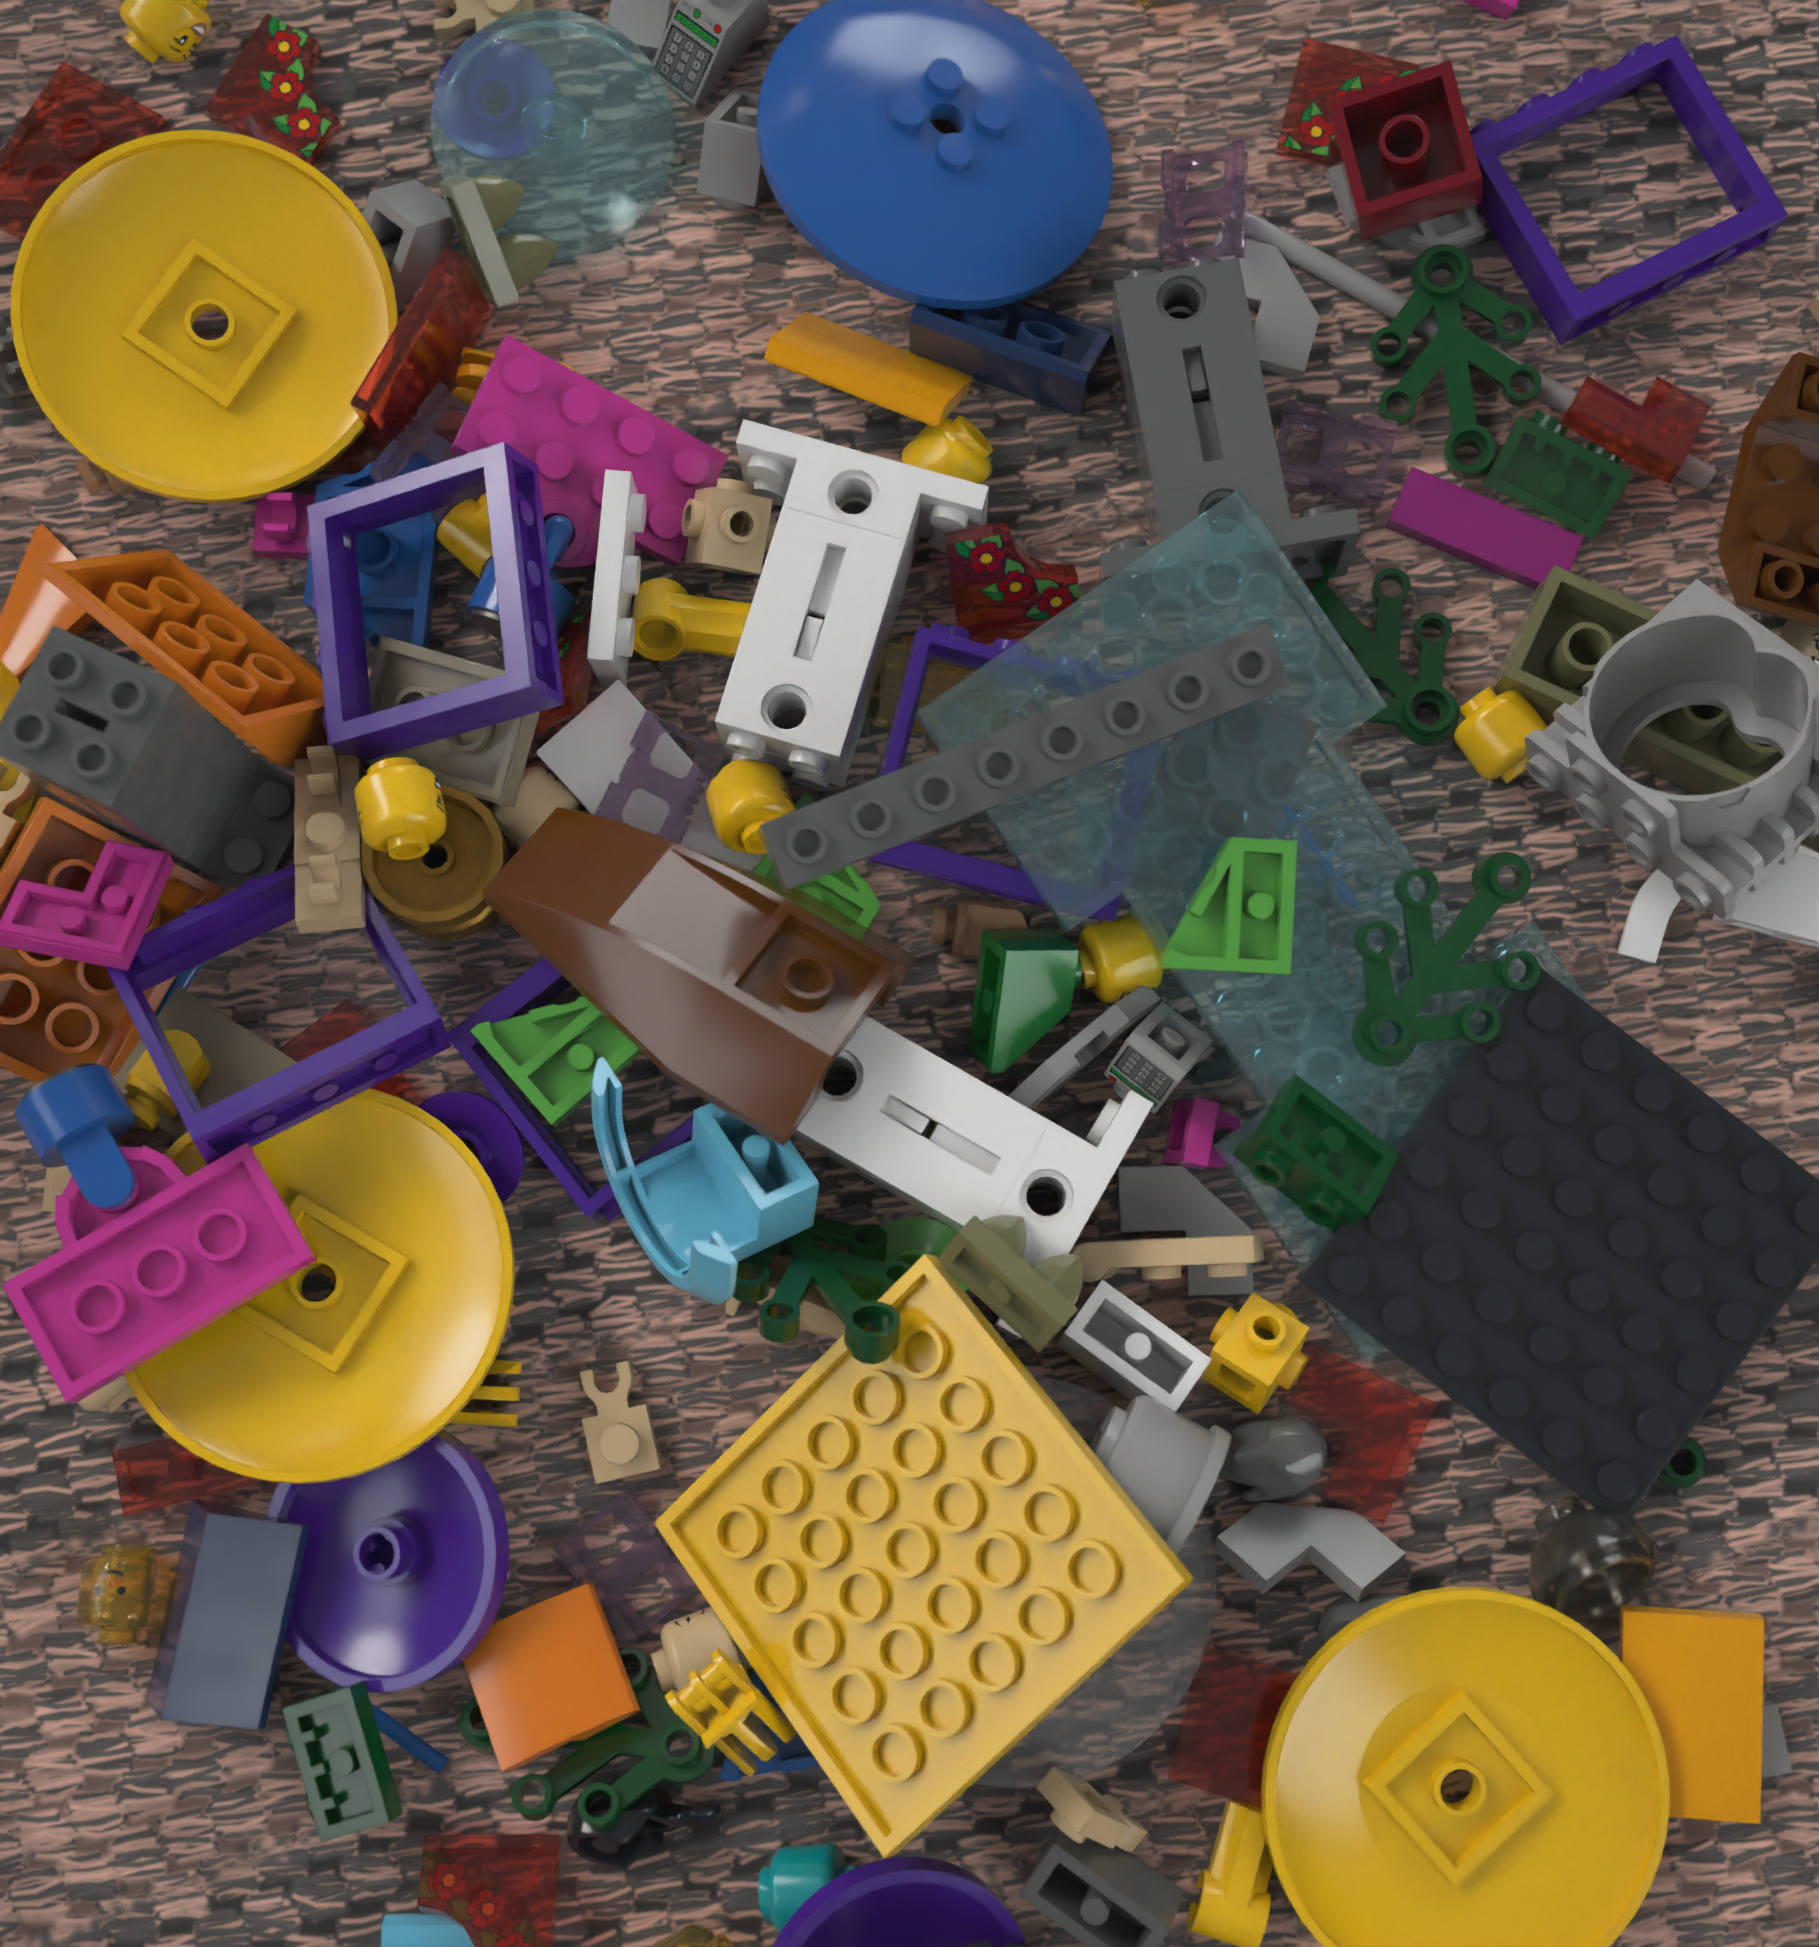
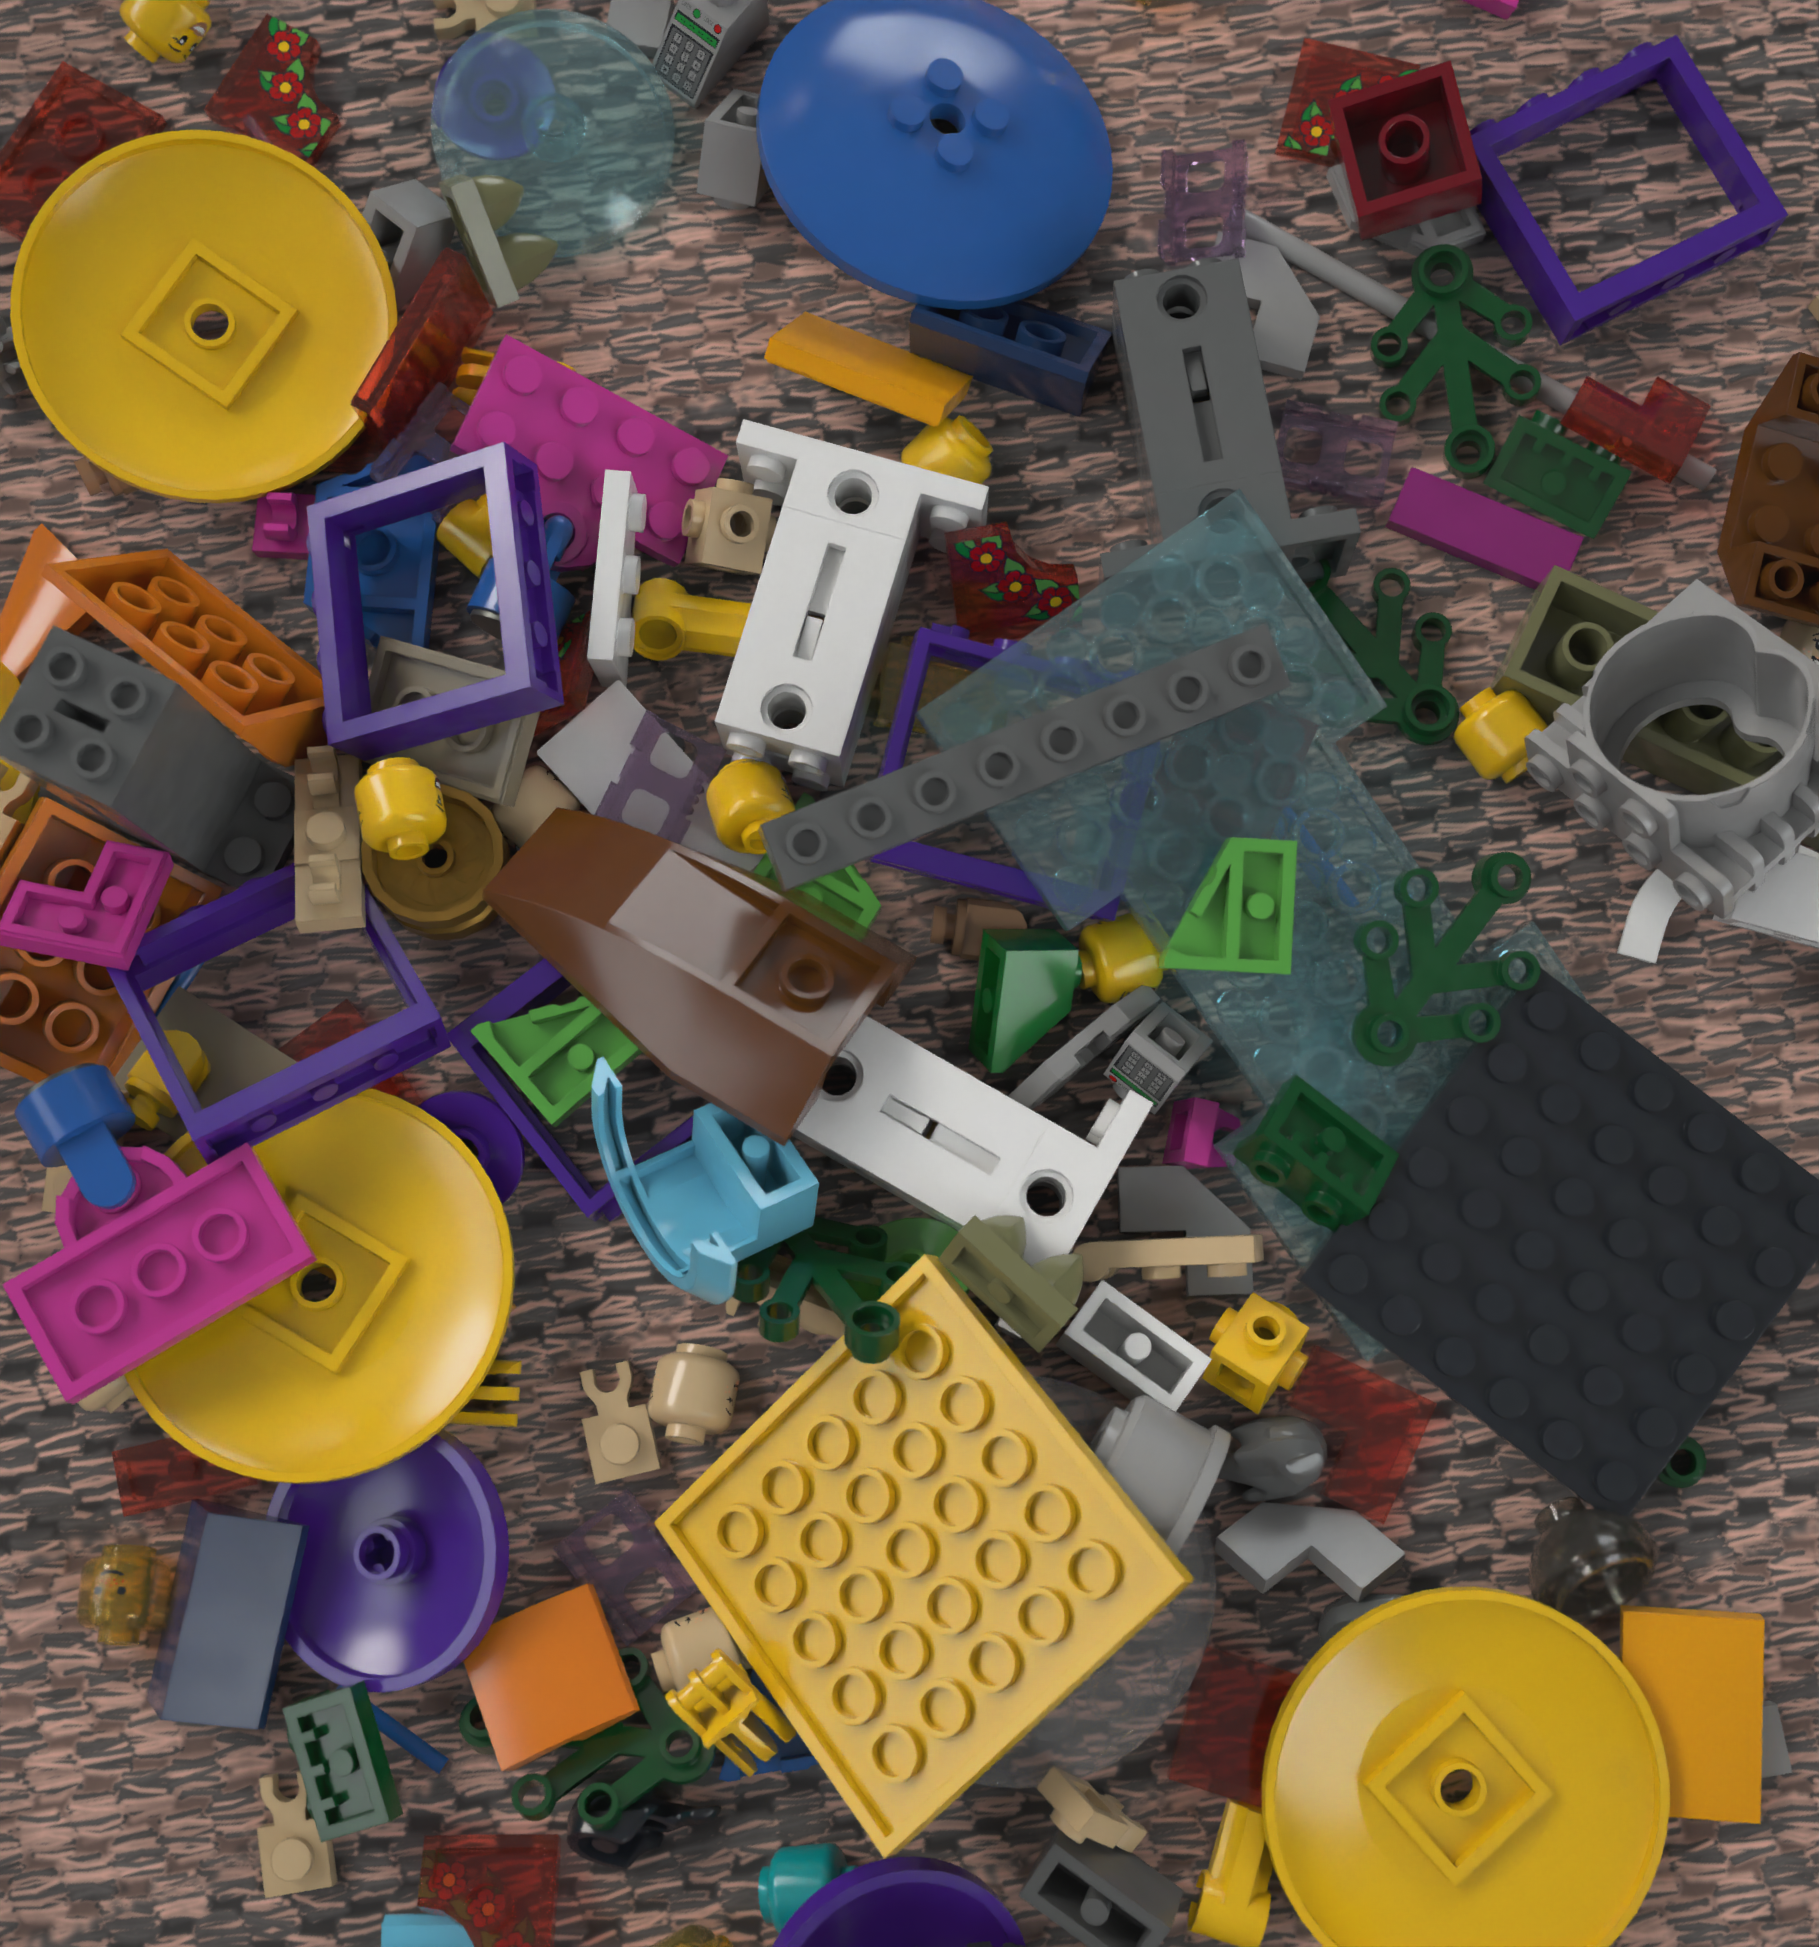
none -> tan plate [257,1770,337,1898]
none -> tan head [647,1343,740,1446]

